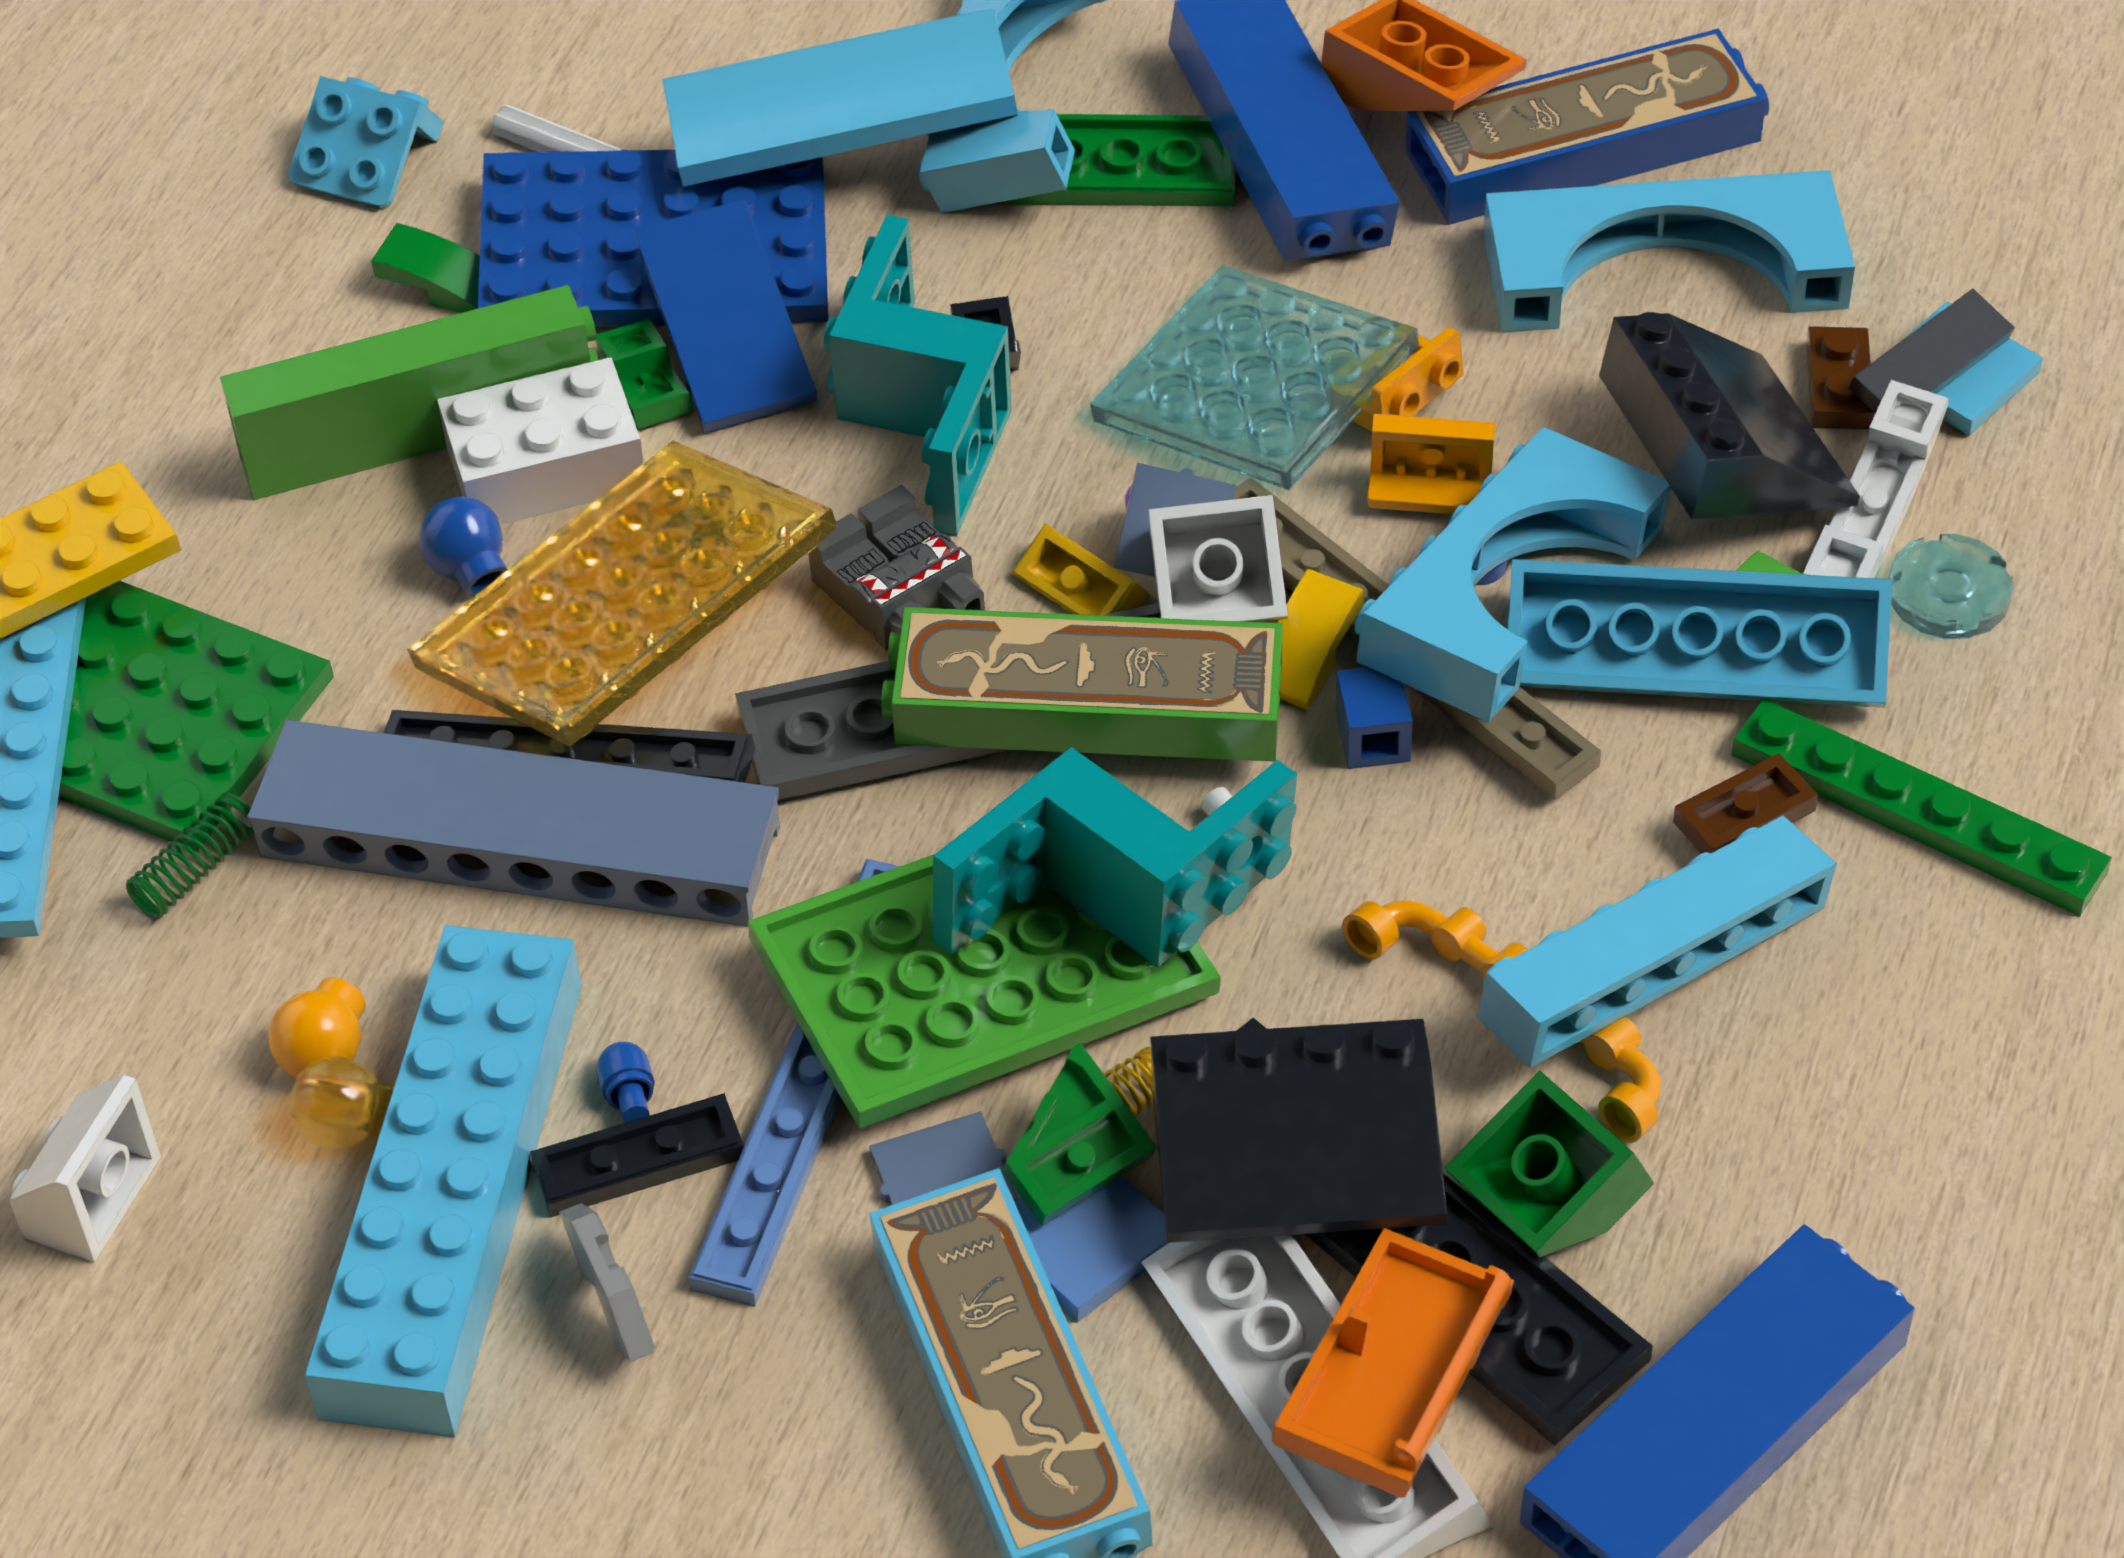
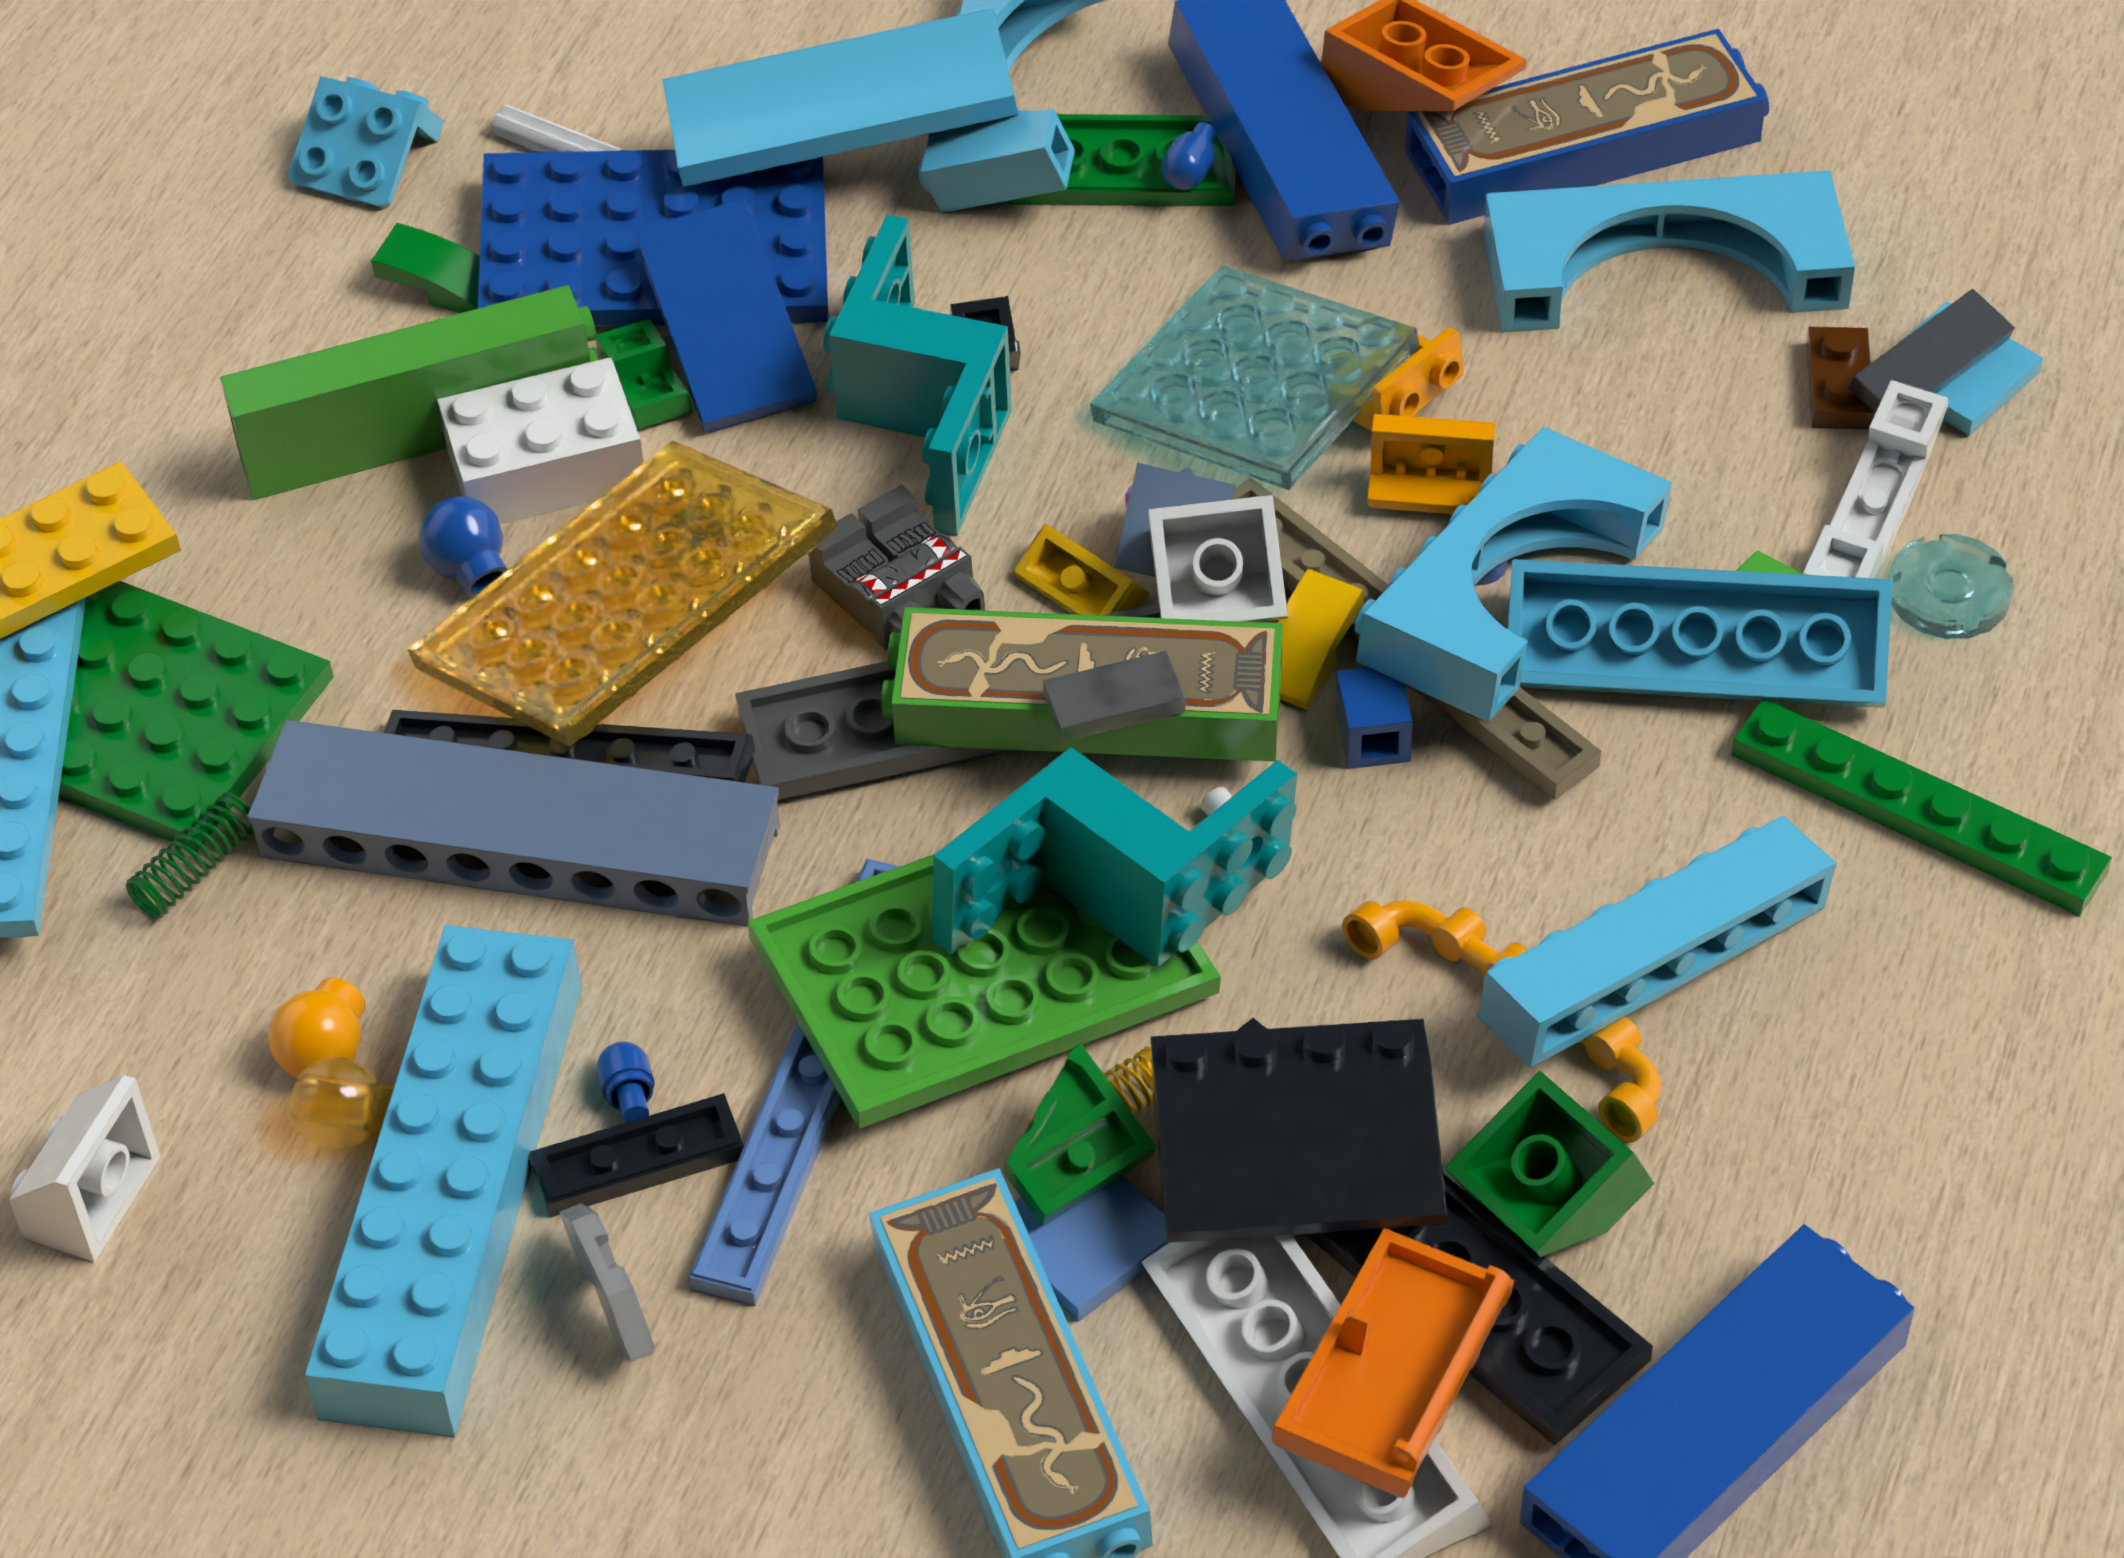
sand blue piece [869,1111,1018,1205] -> none
black slope [1599,312,1860,520] -> none
reddish brown plate [1673,753,1818,854] -> none
none -> flat silver tile [1043,651,1186,742]
none -> blue cylinder [1161,122,1216,190]

